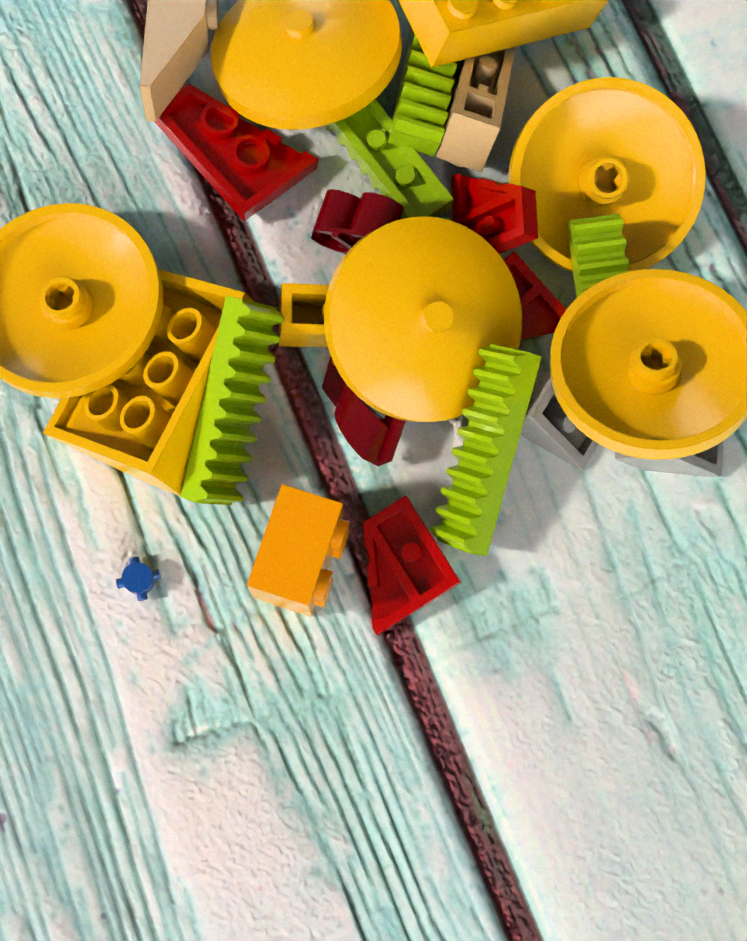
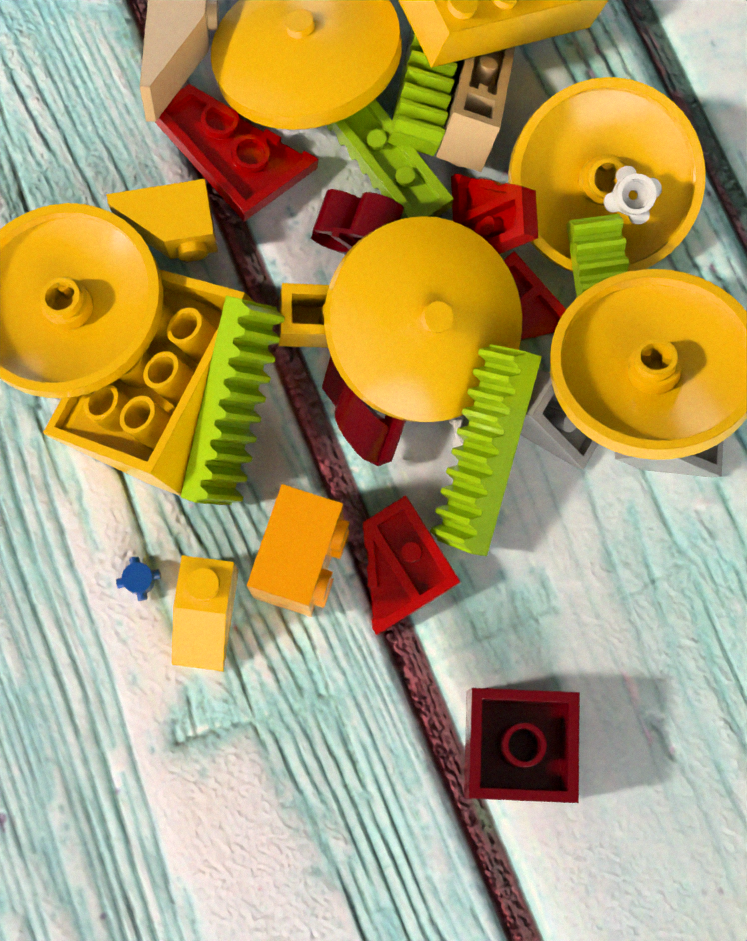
none -> yellow slope [106,179,218,262]
none -> yellow slope [172,555,239,672]
none -> dark red brick [464,688,580,803]
none -> white plate [604,166,662,225]

